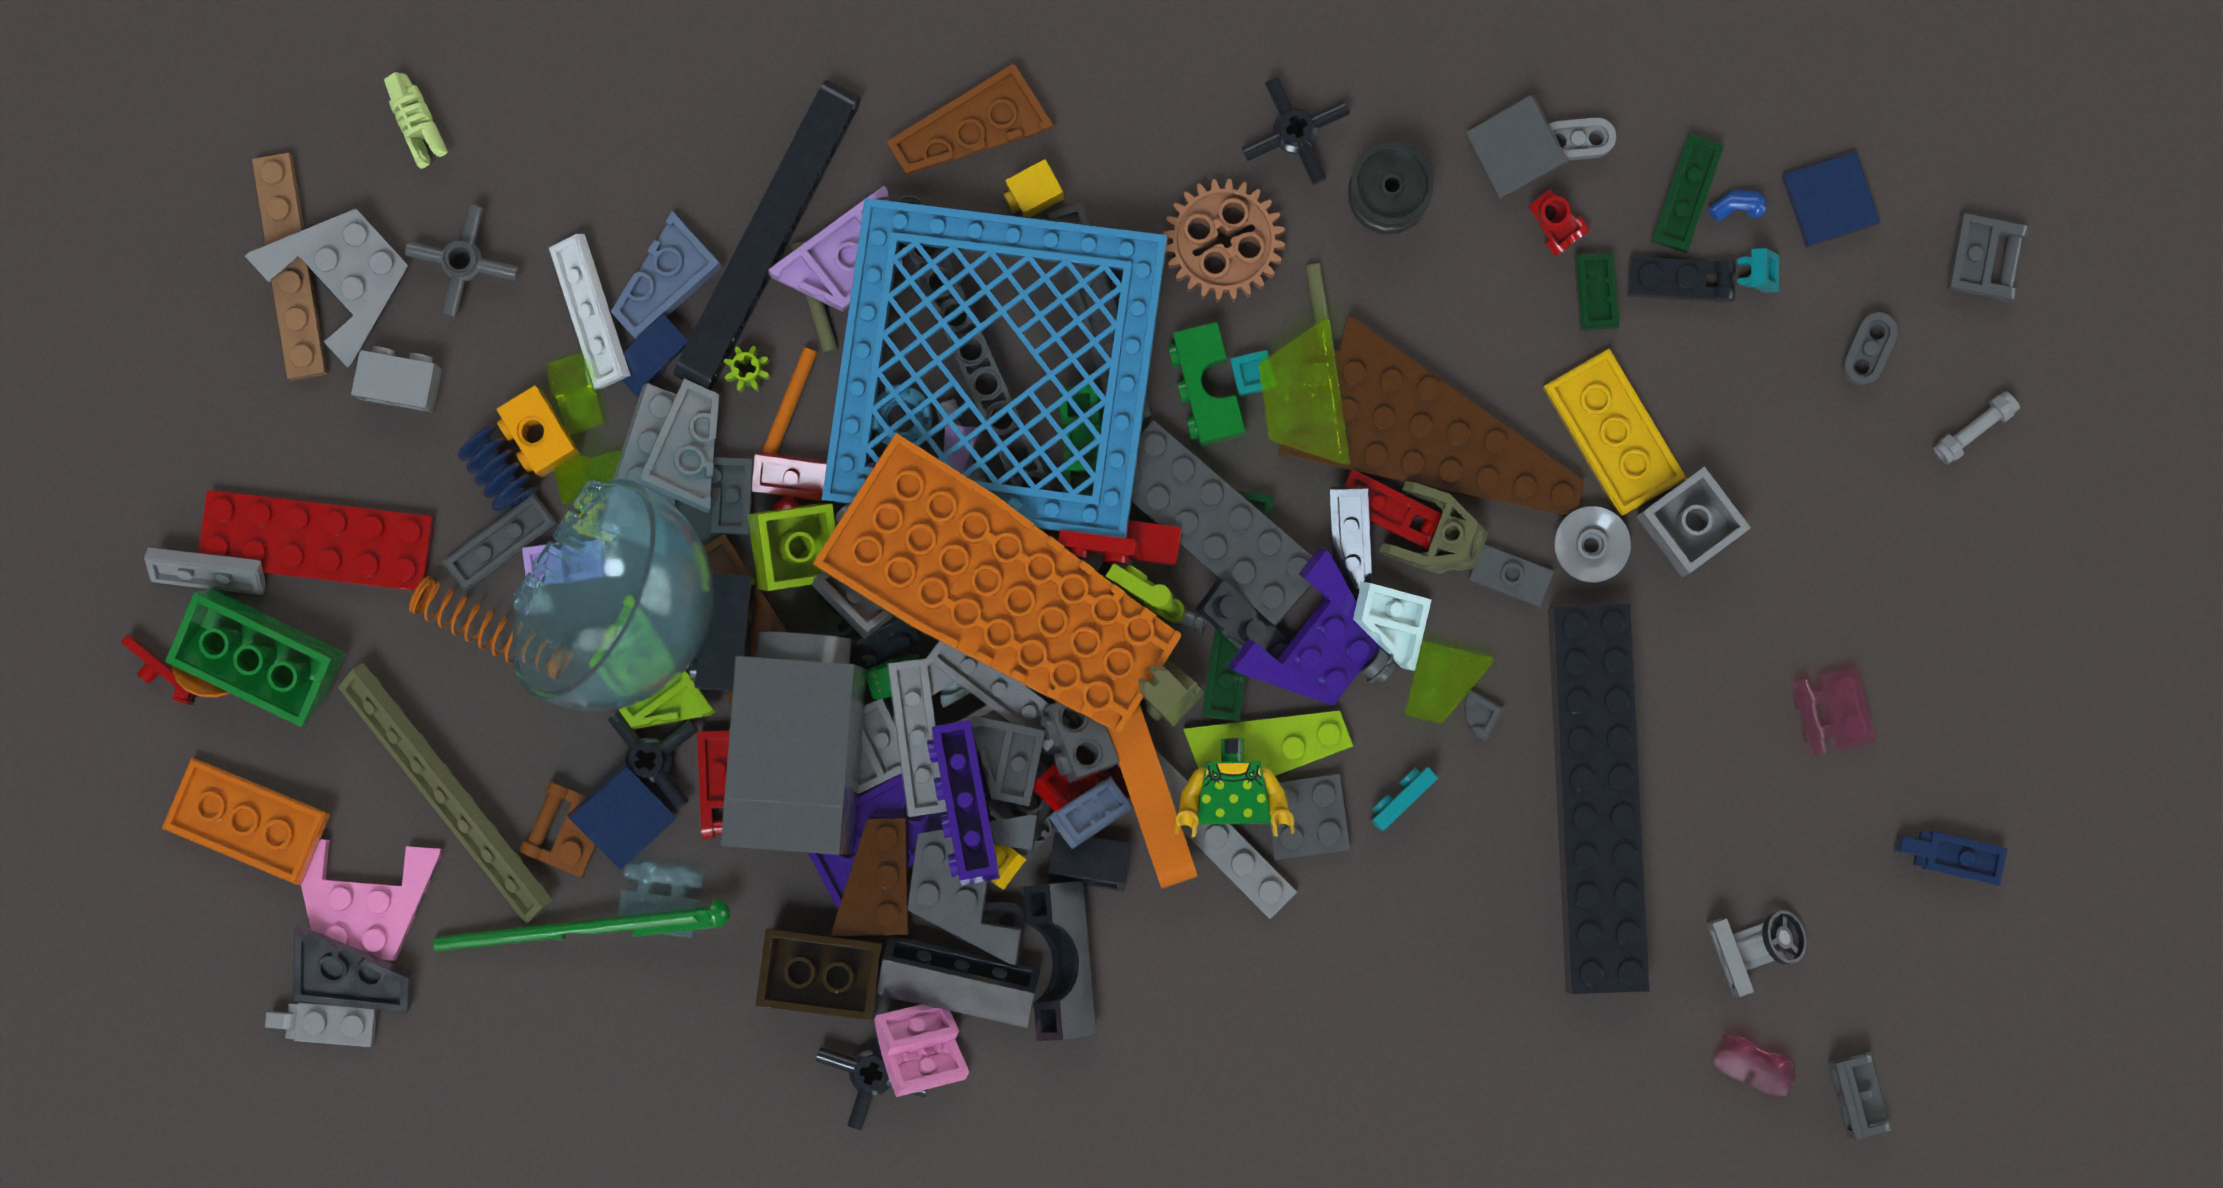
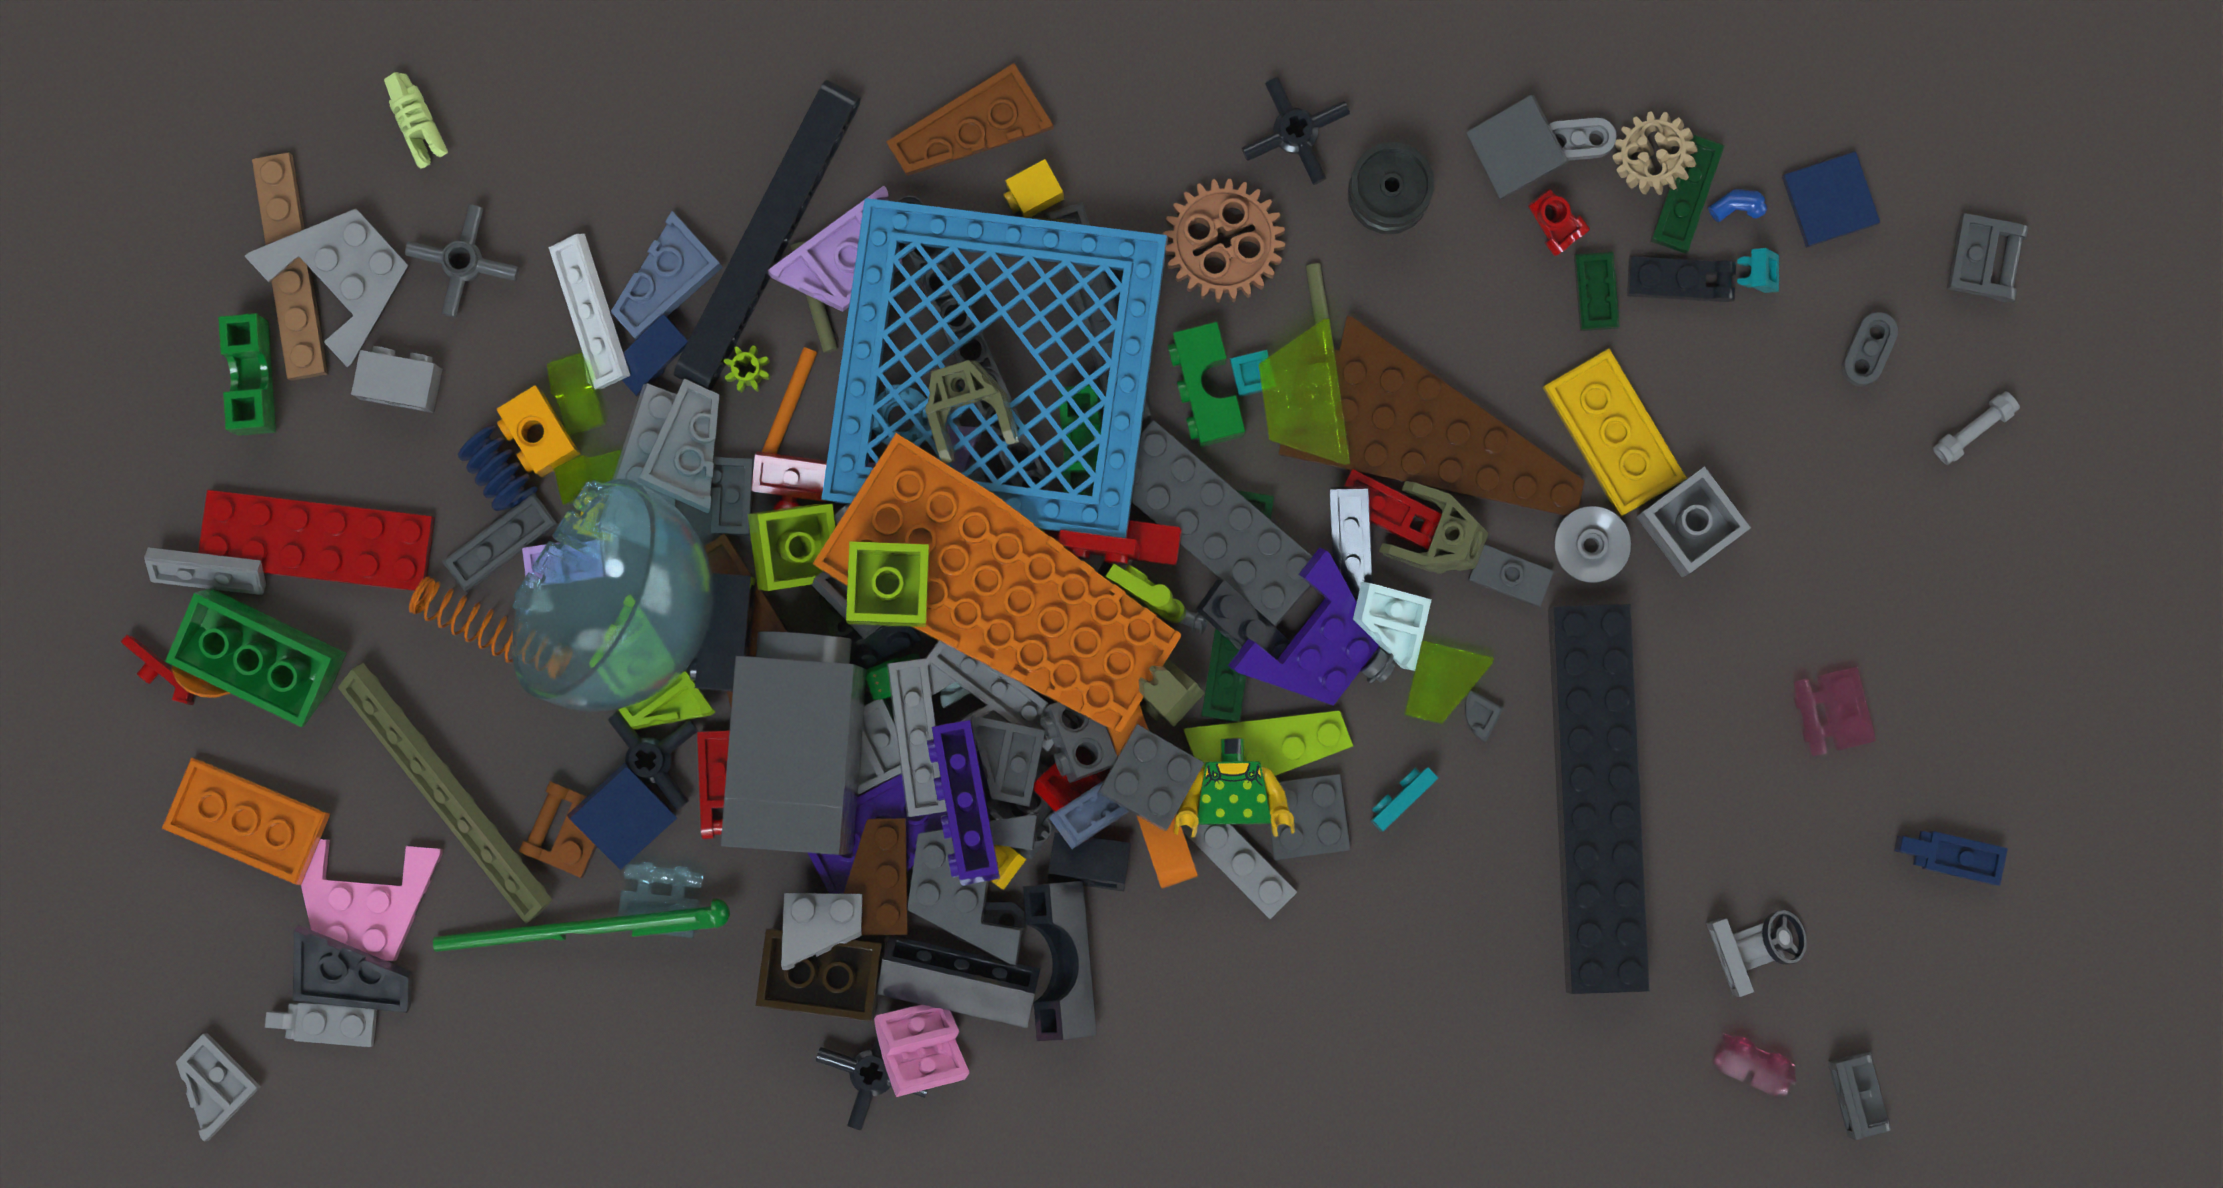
none -> light grey wing [176,1033,261,1142]
none -> green arch [218,313,276,436]
none -> light grey wing [781,893,863,970]
none -> lime brick [846,541,929,627]
none -> olive piece [925,360,1019,464]
none -> dark grey plate [1097,724,1204,831]
none -> tan gear [1613,112,1697,195]

